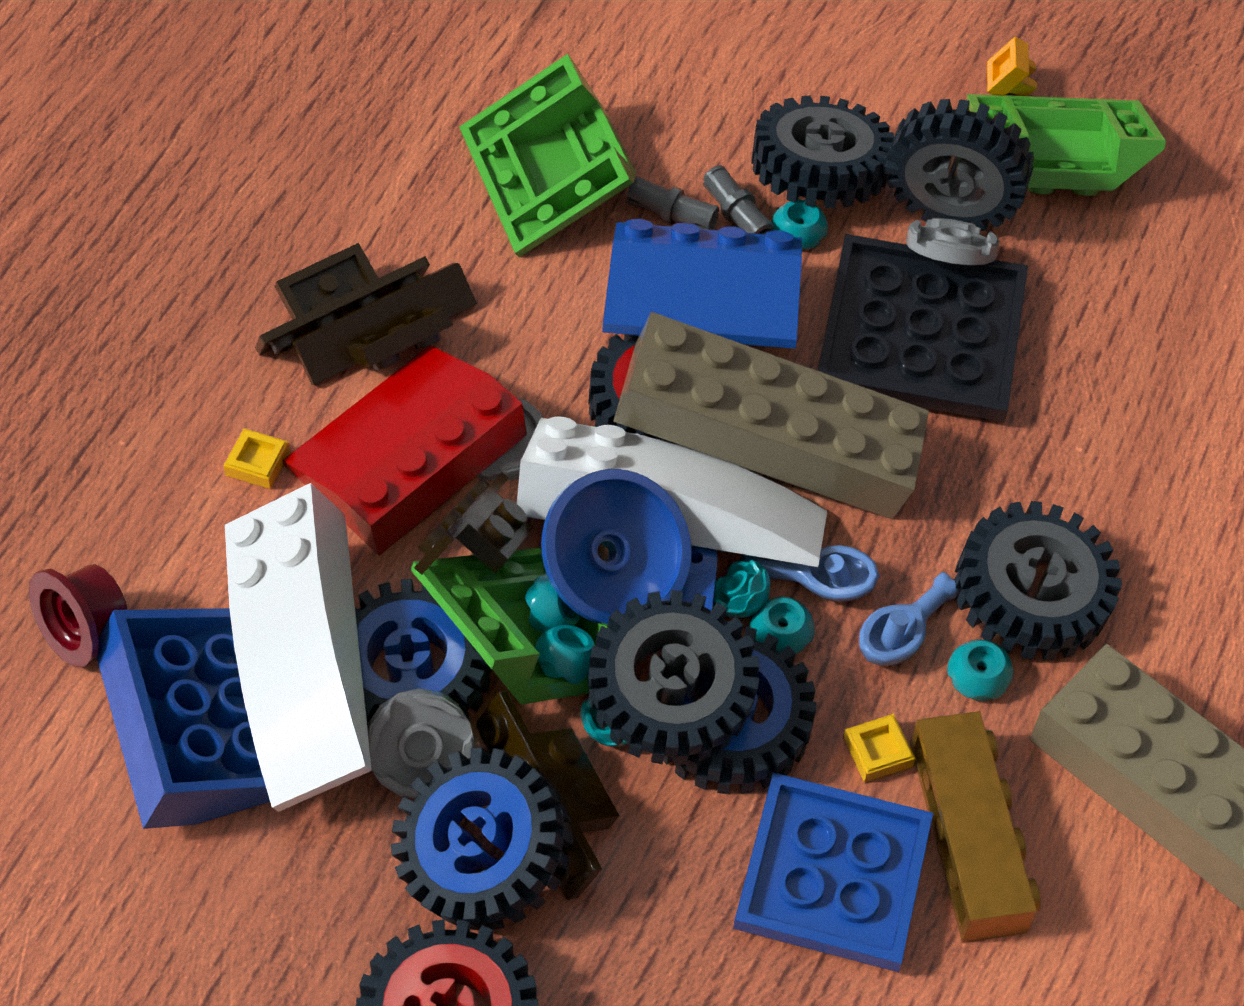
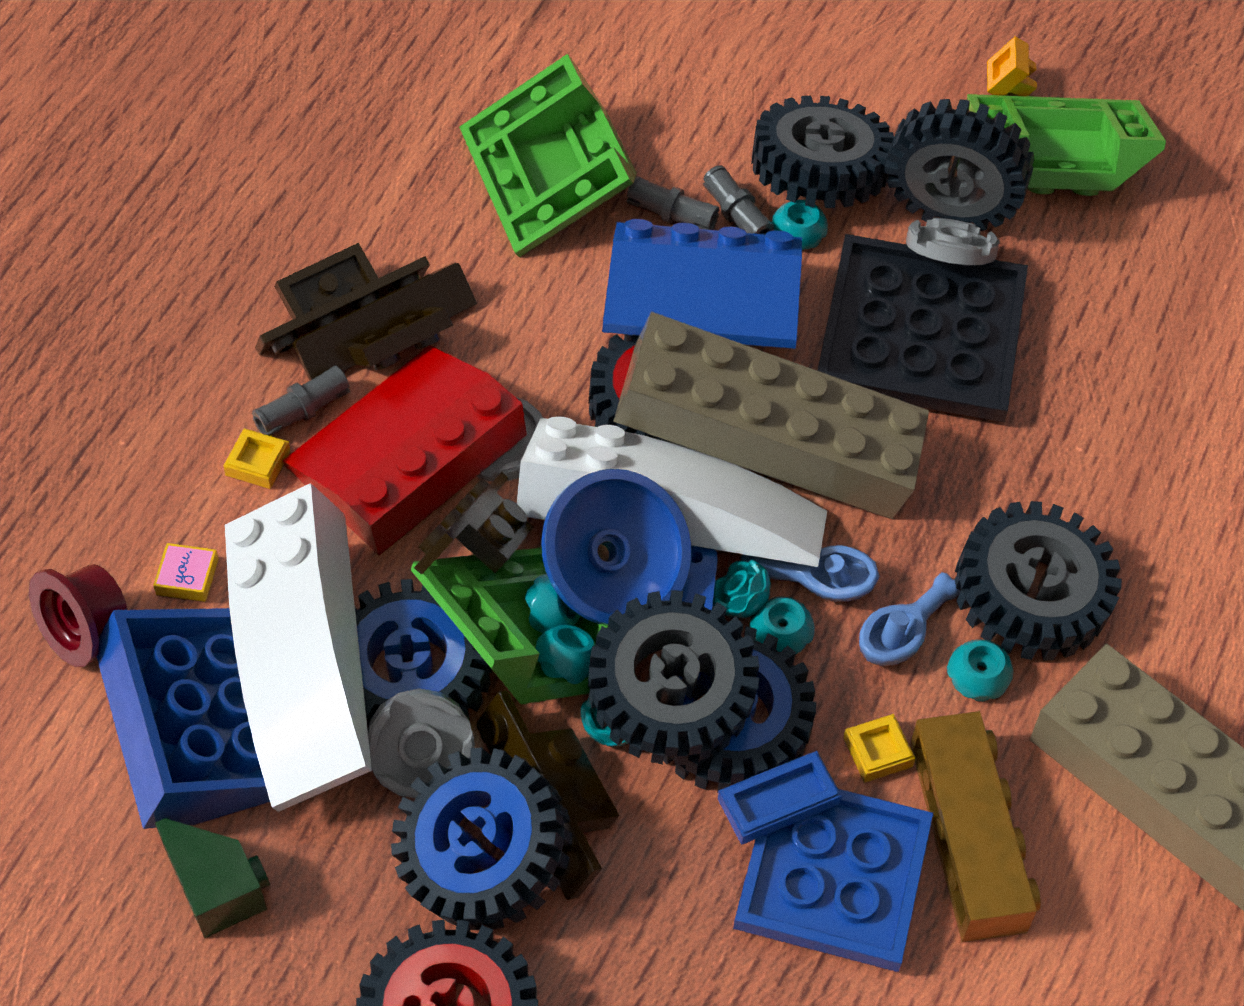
none -> tile [153,543,219,602]
none -> dark green slope [155,818,270,939]
none -> dark grey pin [252,366,350,436]
none -> blue tile [717,751,842,845]

